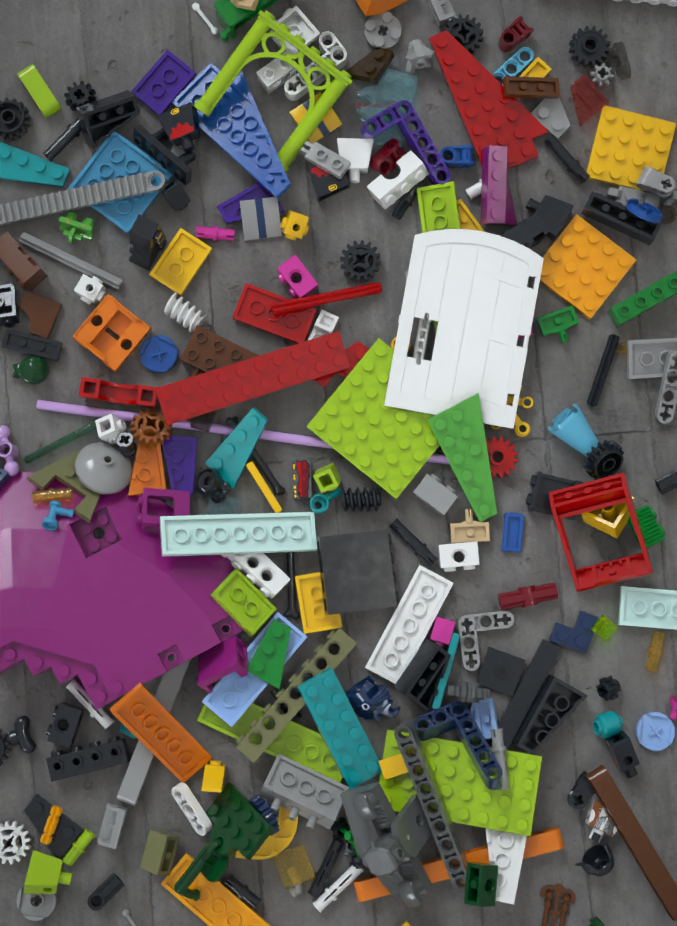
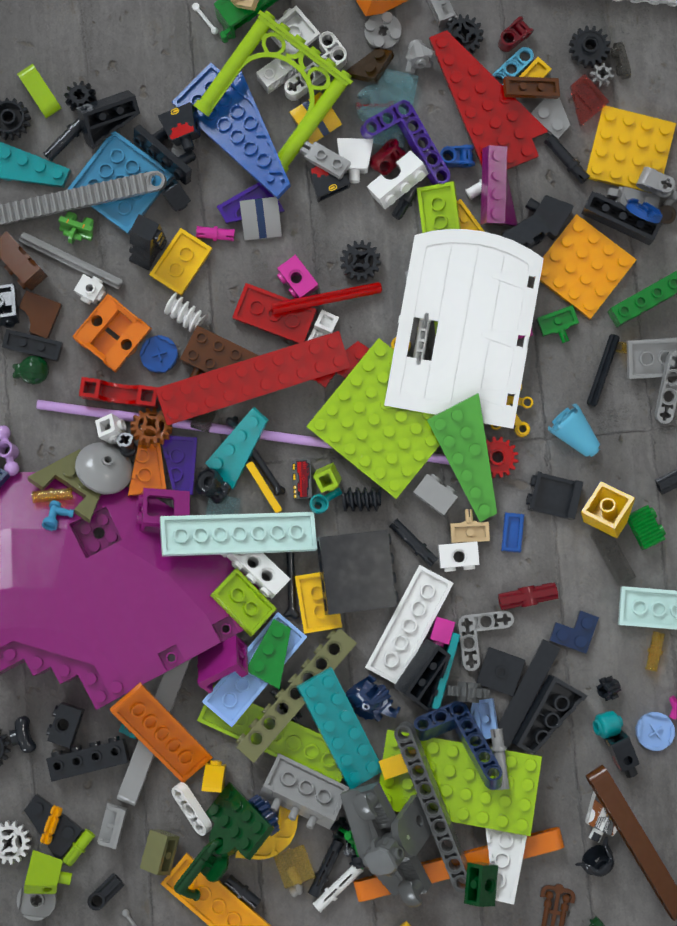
clear green bar [24,417,98,463] -> none
white pin [66,679,115,730] -> none
dark purple plate [131,50,196,115] -> none
yellow brick [280,210,309,241] -> none
red window [549,473,653,592] -> none
black piece [567,771,595,809] -> none
black gear [583,440,624,480] -> none
clear neon green plate [591,614,618,642] -> none

